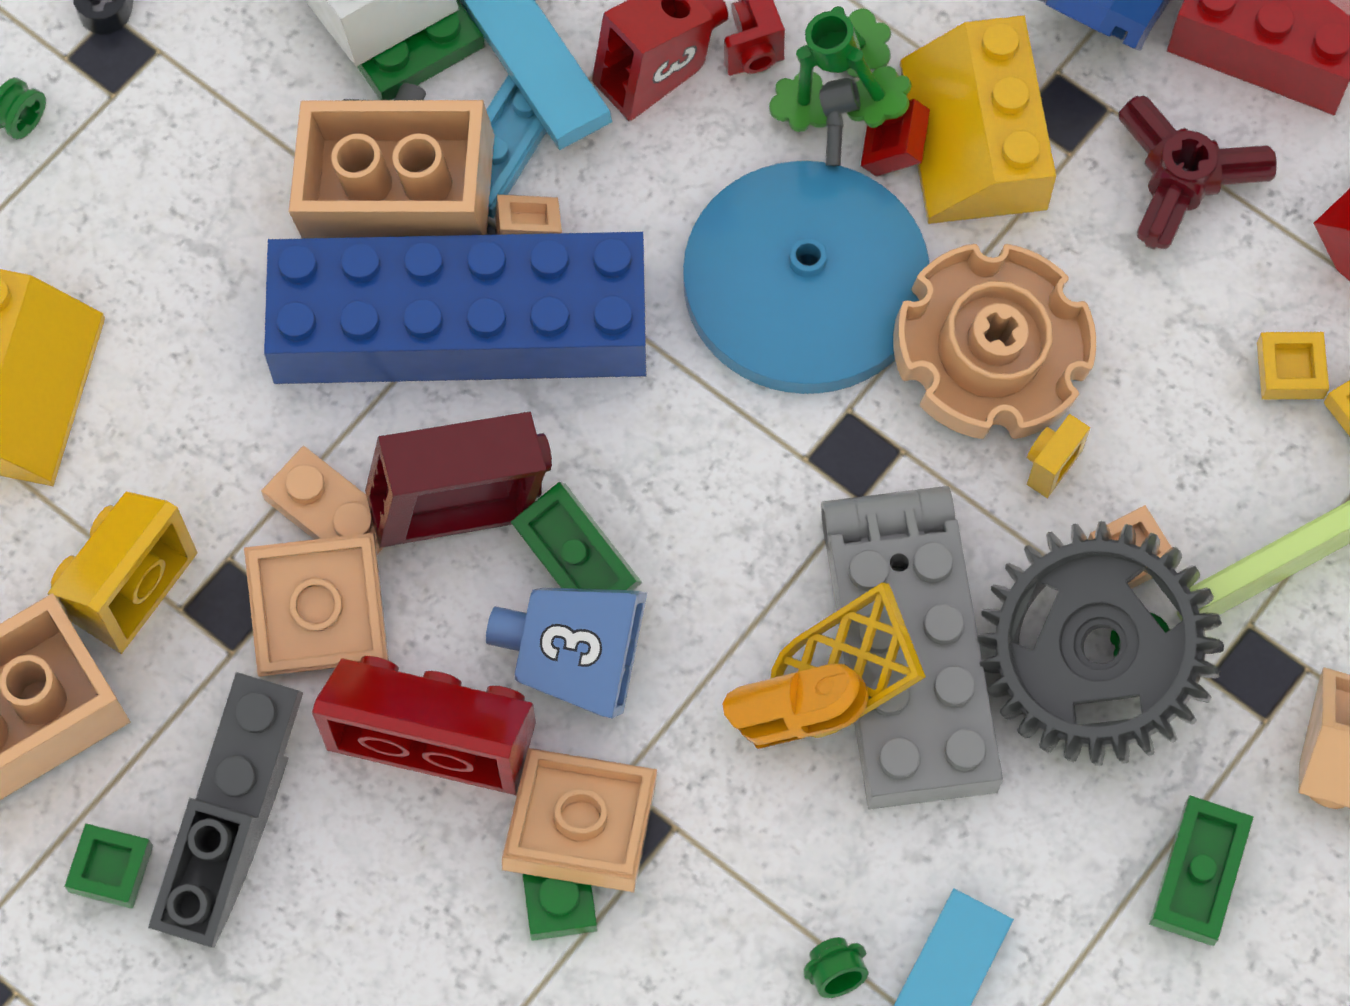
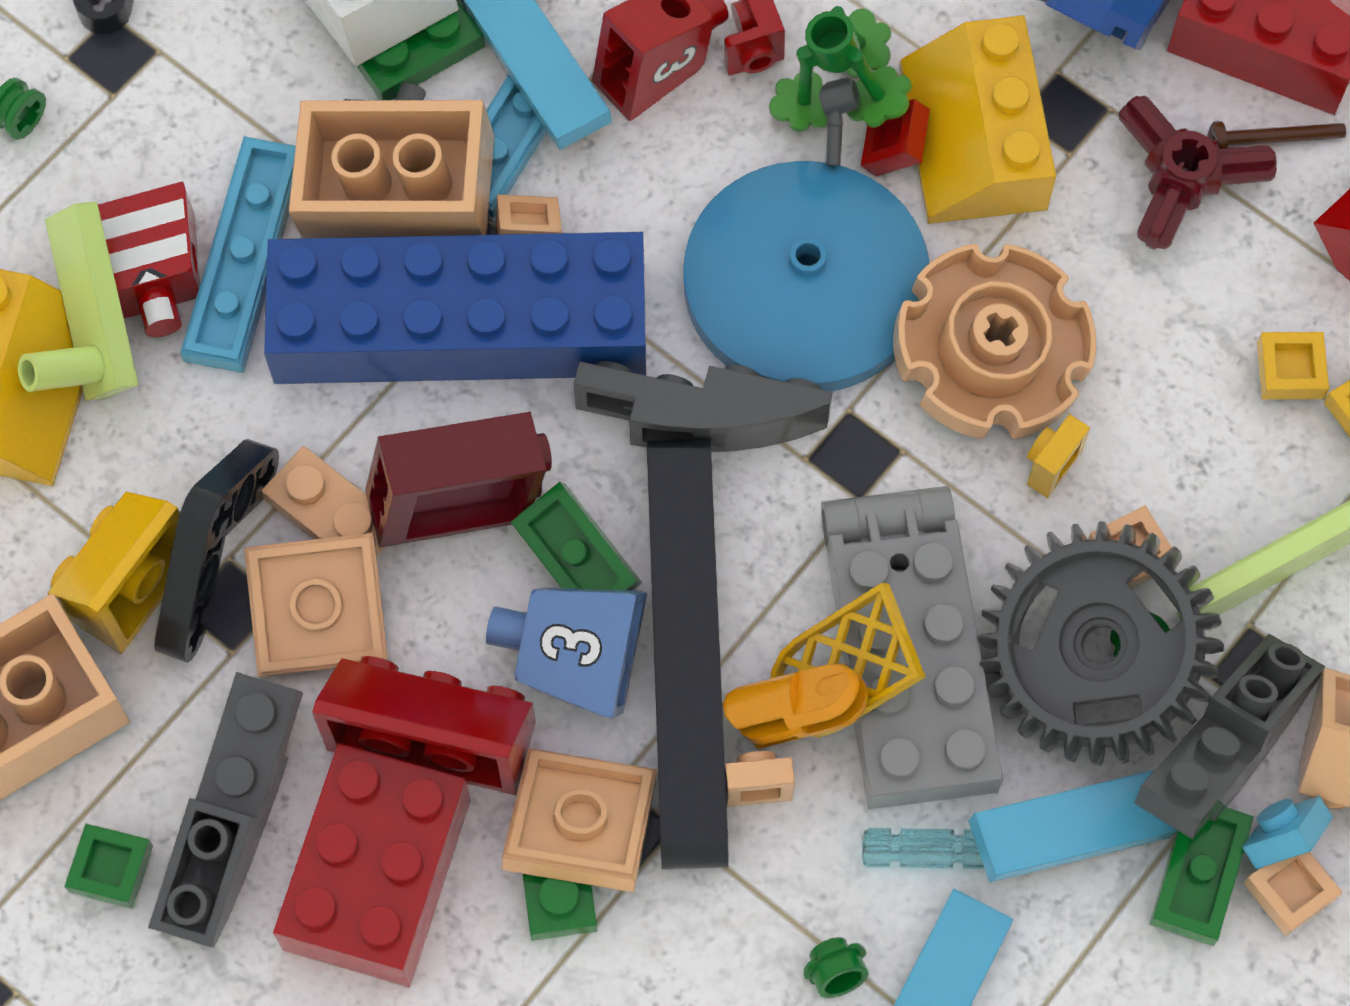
none -> yellowish green piece [18,201,139,401]
none -> red torso [98,181,200,337]
none -> black beam [154,439,279,663]
none -> medium azure tile [180,136,296,373]
none -> red brick [273,743,471,987]
none -> dark grey slope [574,361,833,452]
none -> black beam [647,439,729,870]
none -> light nougat plate [725,751,795,807]
none -> clear light blue axle [861,828,985,869]
none -> medium azure tile [968,770,1177,883]
none -> dark grey slope [1134,633,1325,839]
none -> reddish brown piece [1207,121,1346,149]
none -> medium azure plate [1242,796,1333,869]
none -> light nougat plate [1243,852,1343,937]

